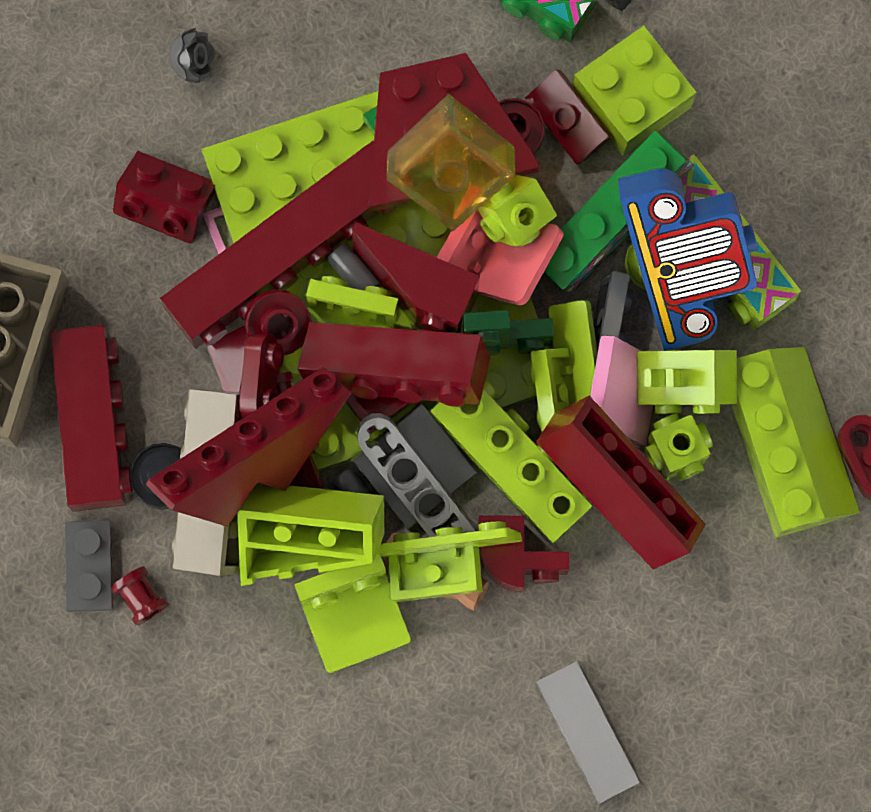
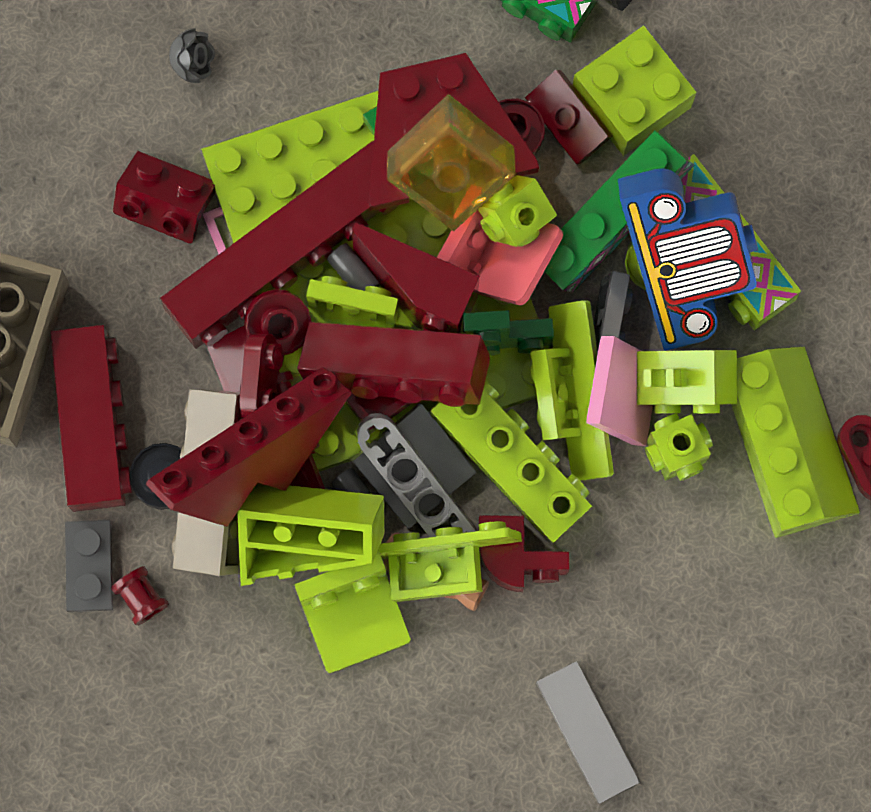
dark red brick [536,395,706,570] -> none

